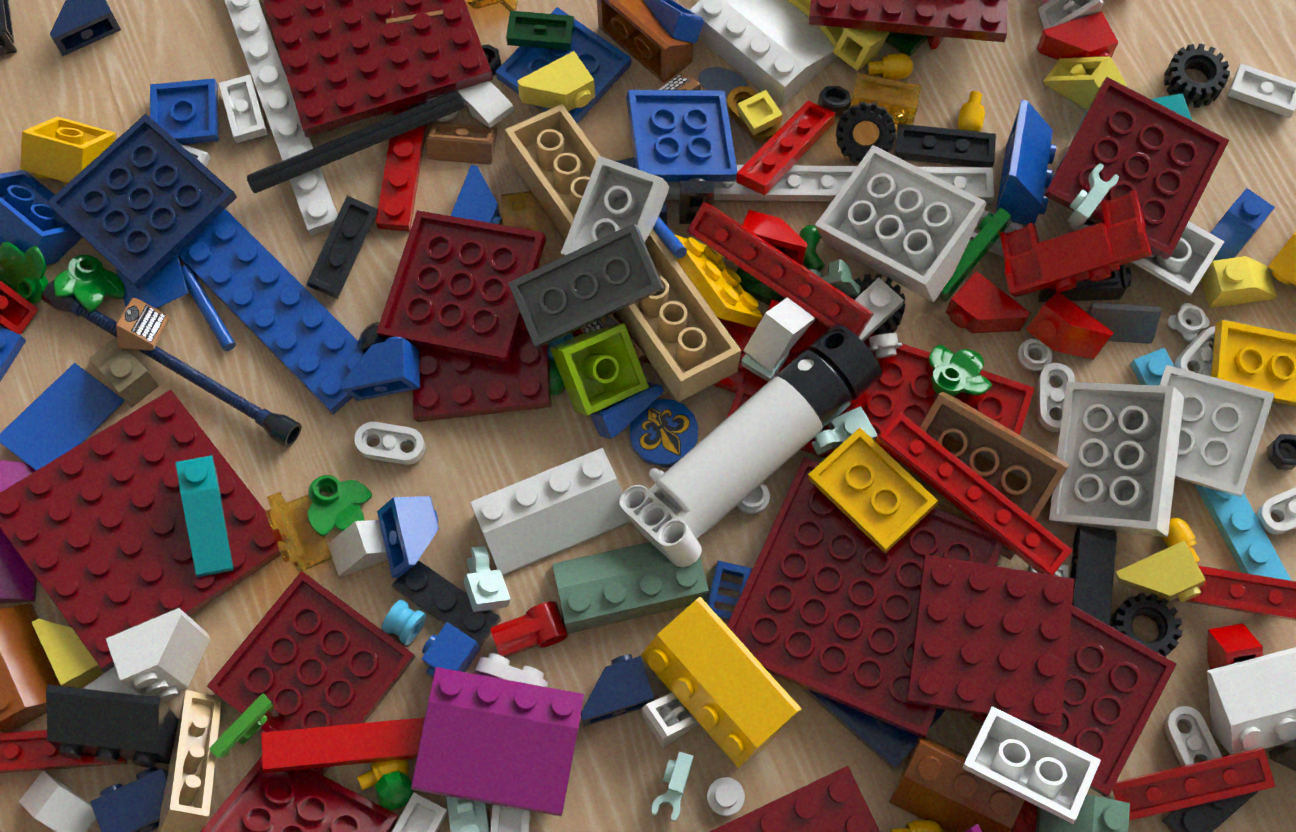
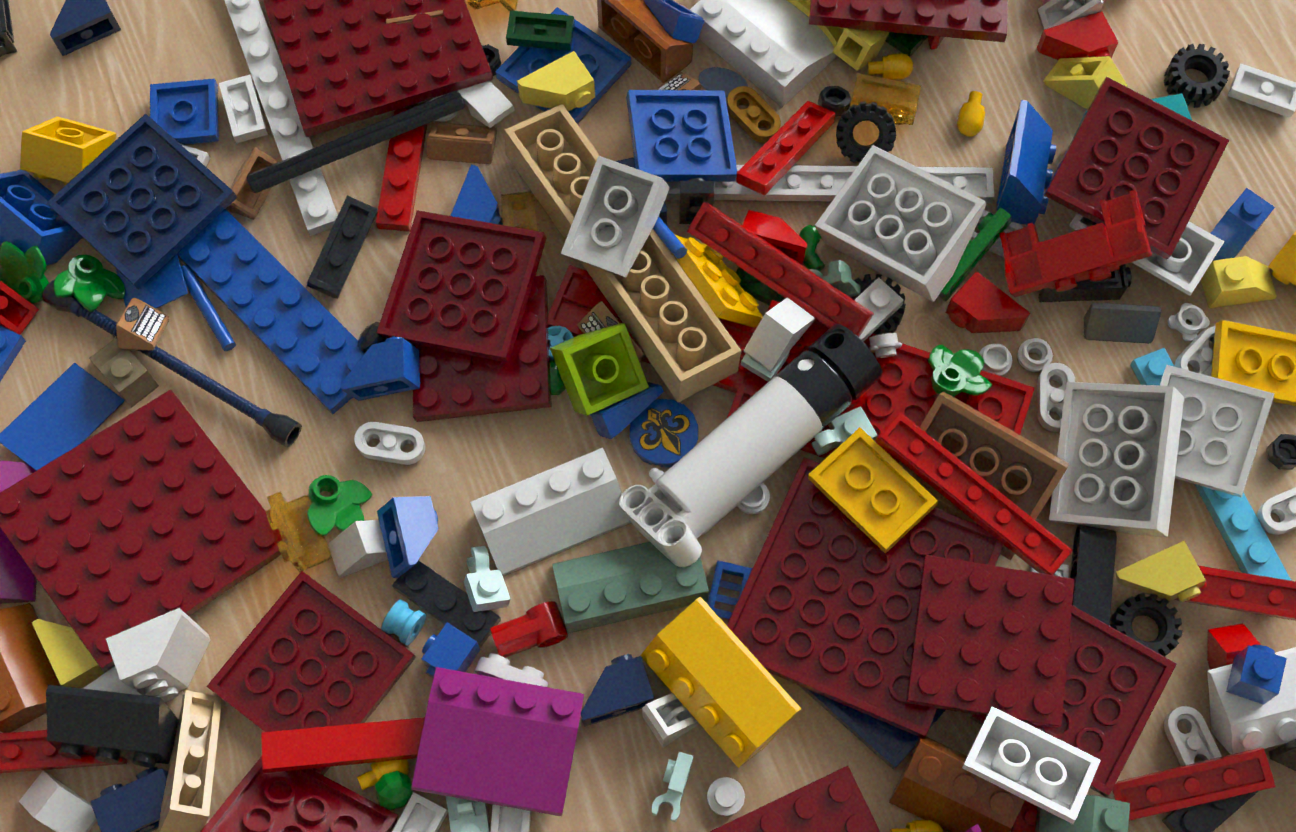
teal slope [175,455,234,577] -> none
bright green tile [209,693,274,758] -> none
dark grey plate [508,223,664,348] -> none
light yellow plate [737,90,783,136] -> none
black plate [894,123,996,168] -> none
red slope [1026,292,1114,360] -> none
light aqua plate [1067,163,1119,229] -> none
yellow cylinder [1162,518,1200,563] -> none
none -> medium nougat slope [226,147,279,220]
none -> white plate [979,344,1012,376]
none -> blue brick [1226,645,1287,705]

